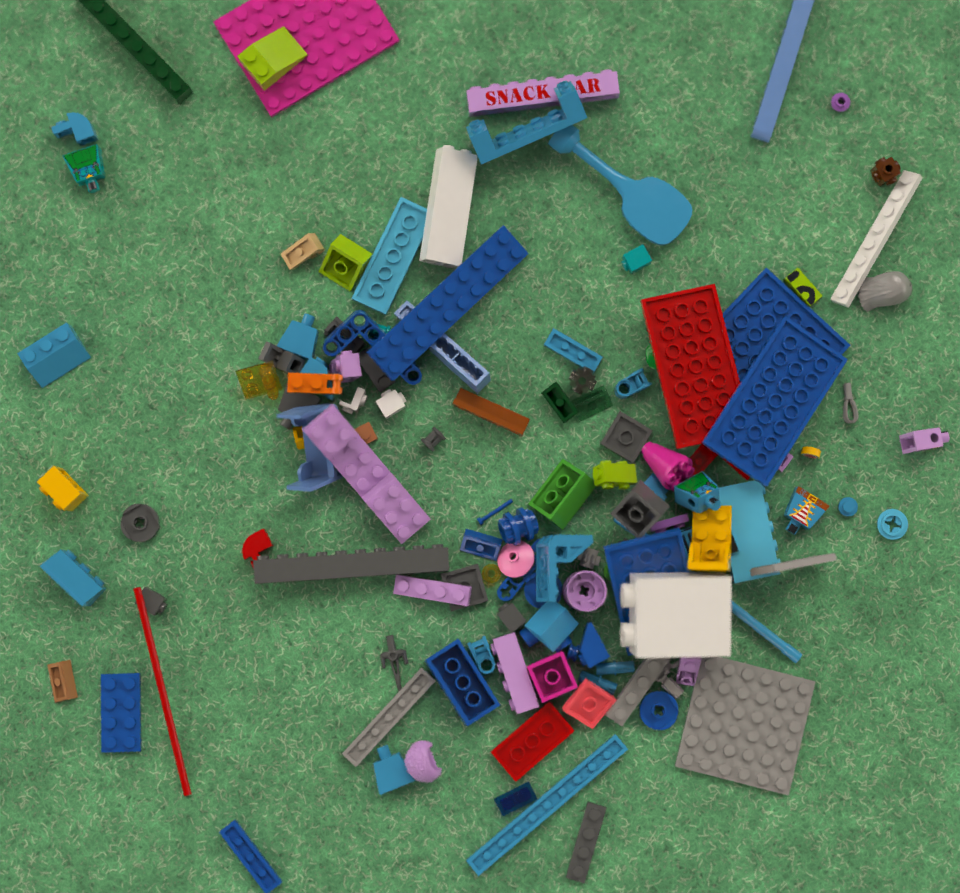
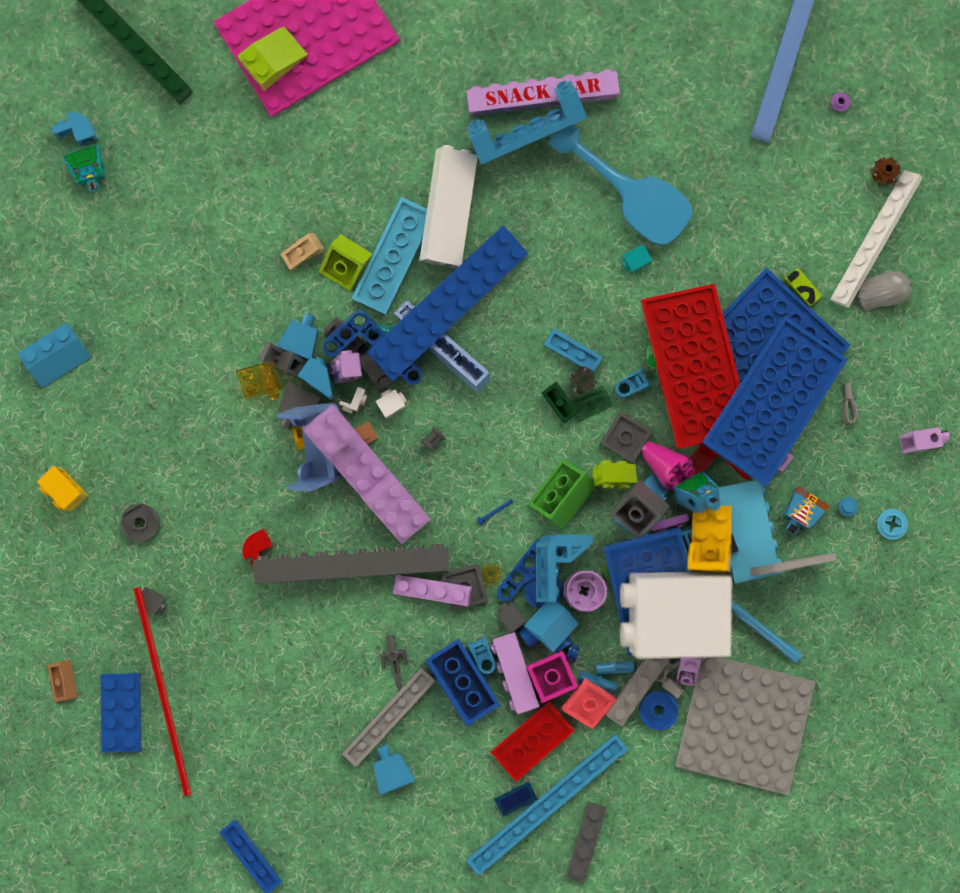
dark azure slope [40,550,106,606] -> none
orange plate [287,373,343,395] -> none
lavender hair [404,740,442,783] -> none
dark orange fence [452,388,530,437] -> none
blue slope [460,529,503,561] -> none
bright pink dish [497,541,535,578] -> none
blue piece [498,507,539,546] -> none
light grey gear [577,548,601,570] -> none
blue slope [578,622,610,668] -> none
yellow tile [801,446,821,459] -> none

